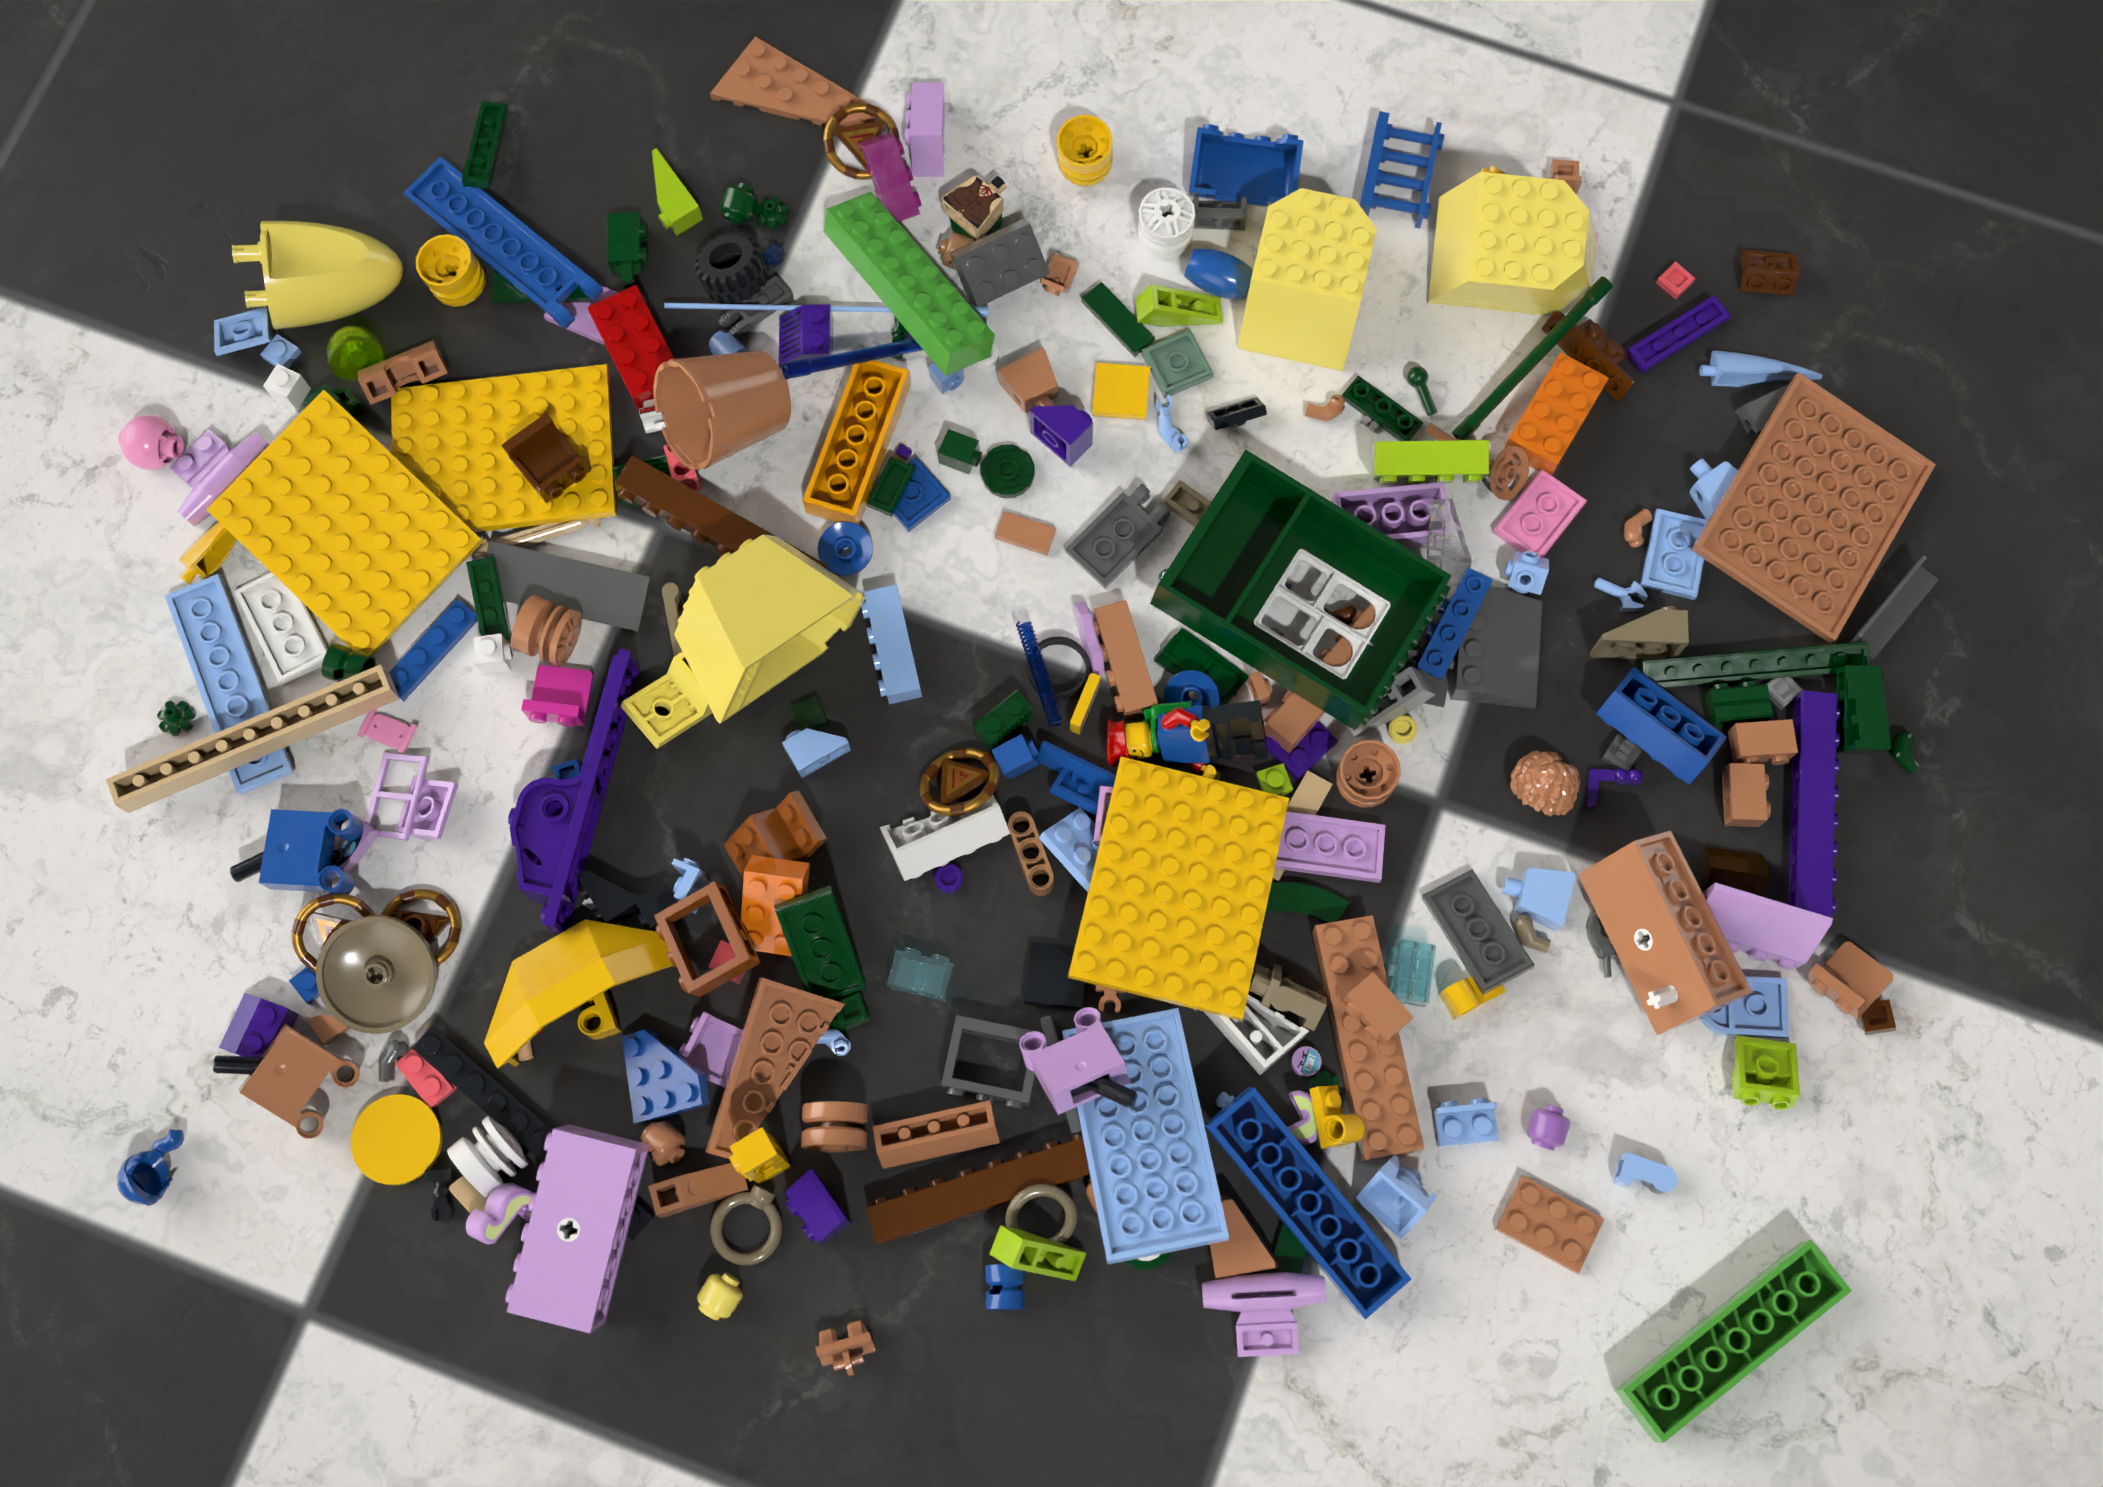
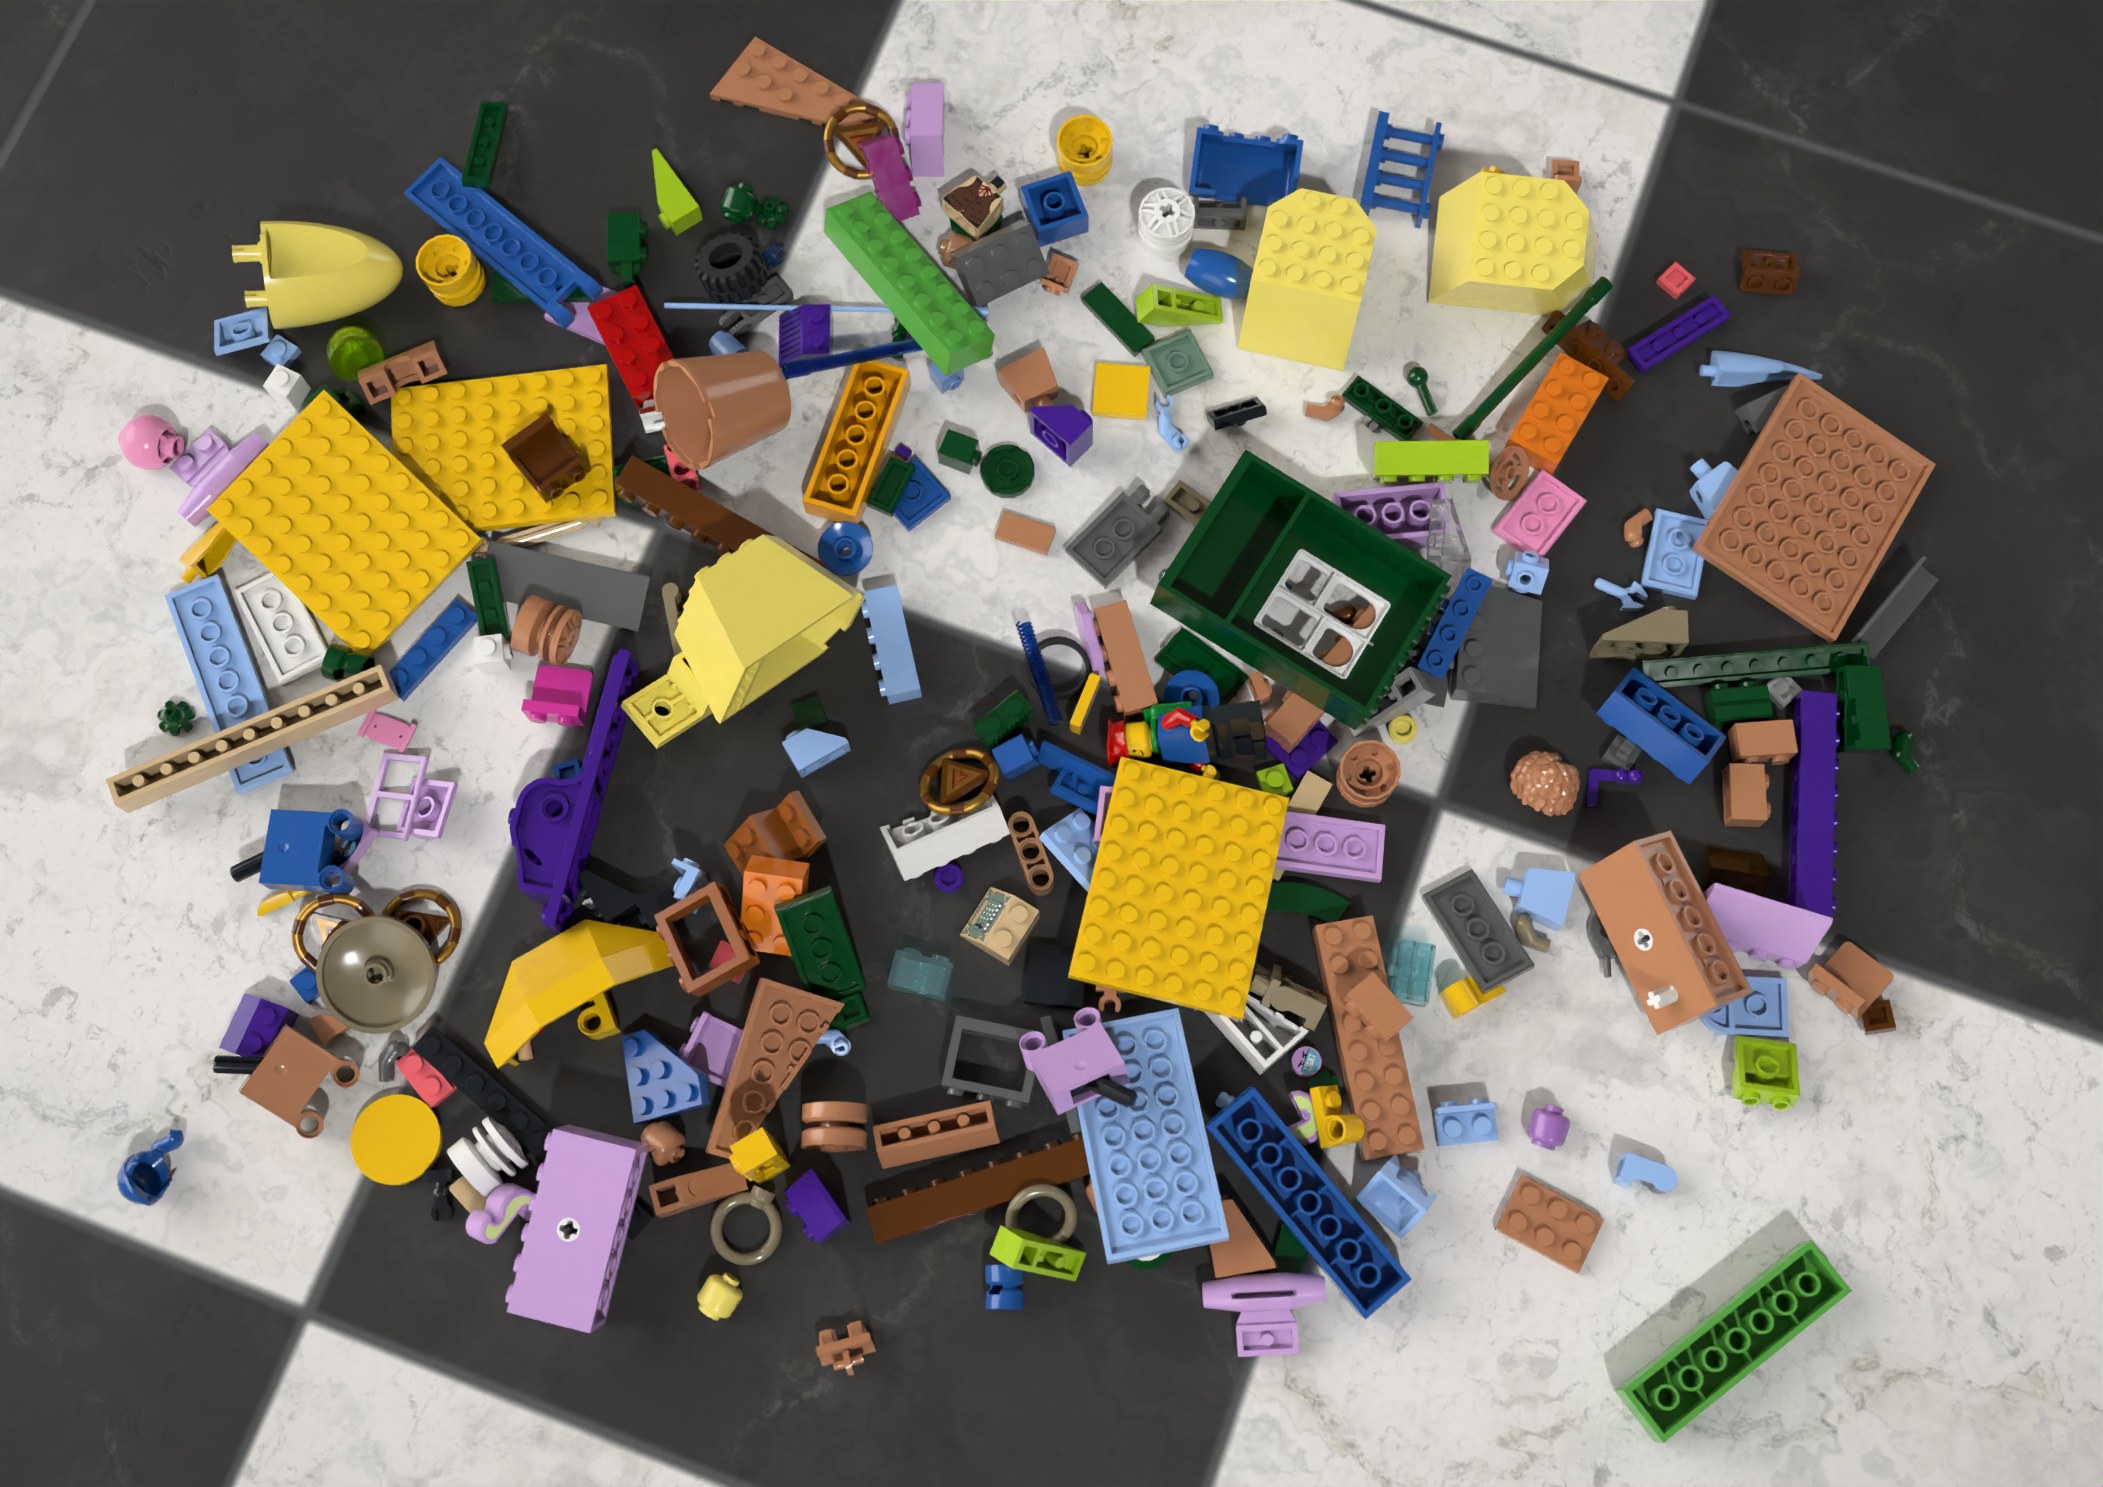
none -> yellow piece [257,890,314,916]
none -> tan slope [960,887,1040,966]
none -> blue brick [1020,171,1089,247]

